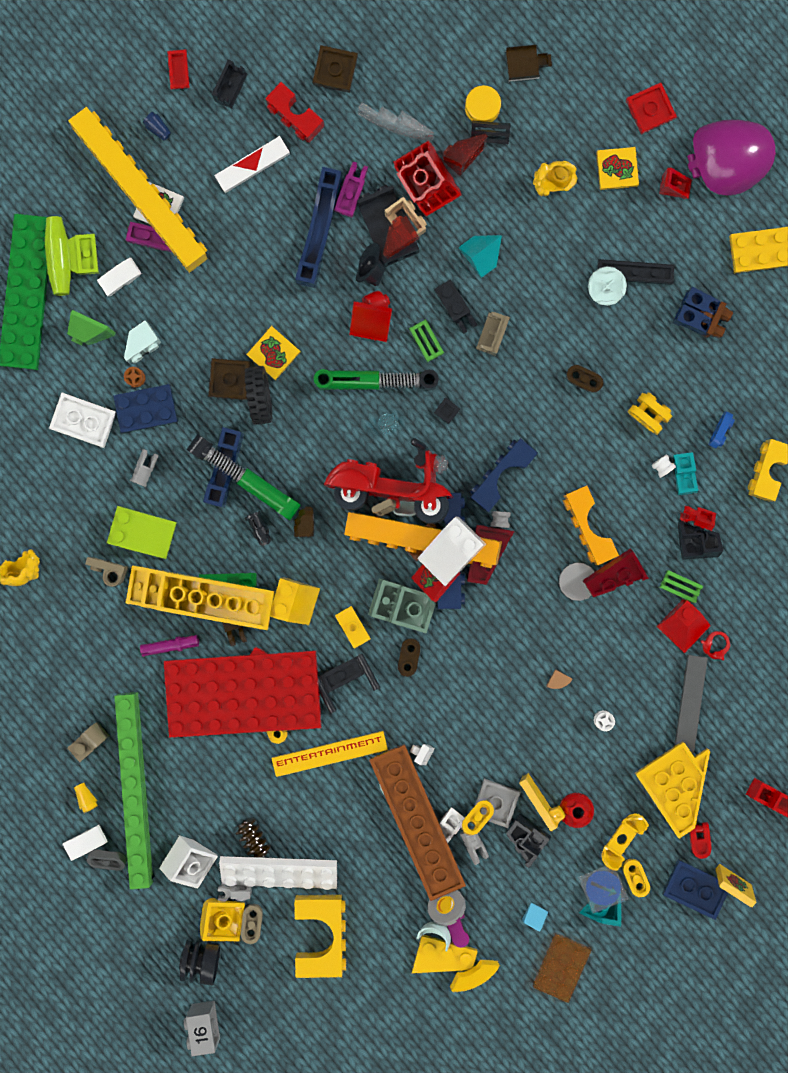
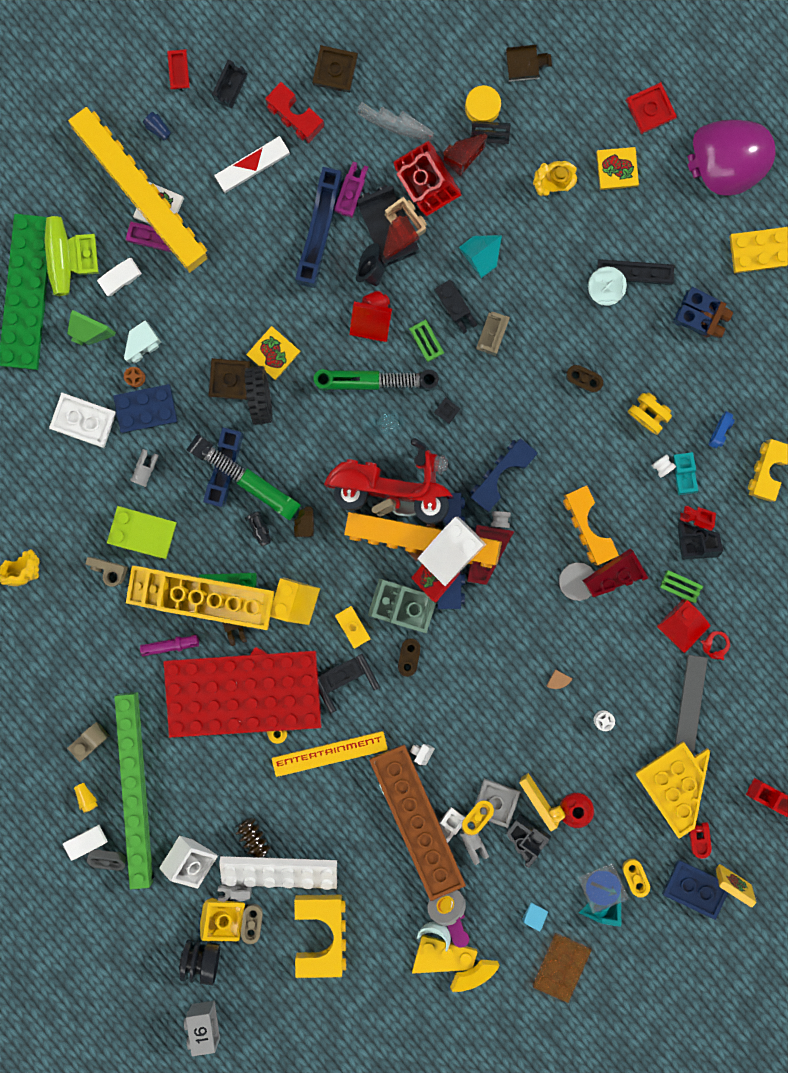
yellow piece [602,814,649,870] -> none
red slope [659,167,692,199] -> none

